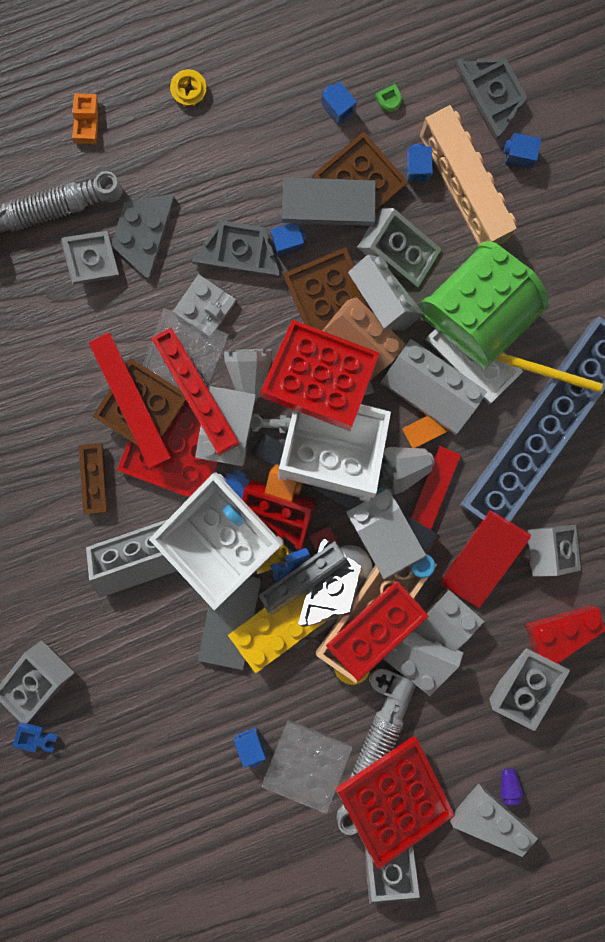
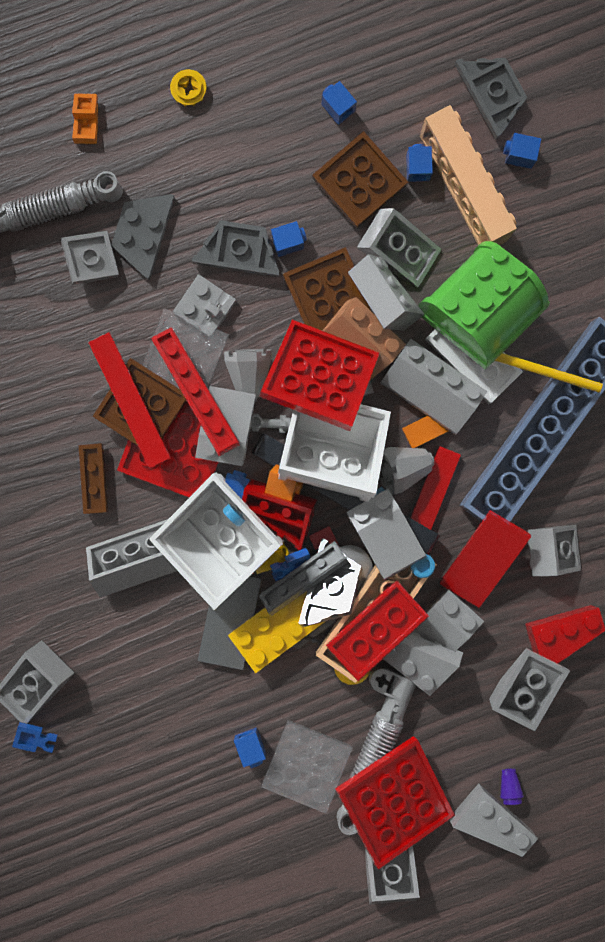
dark grey tile [282,177,375,226] -> none
bright green tile [375,84,402,113] -> none

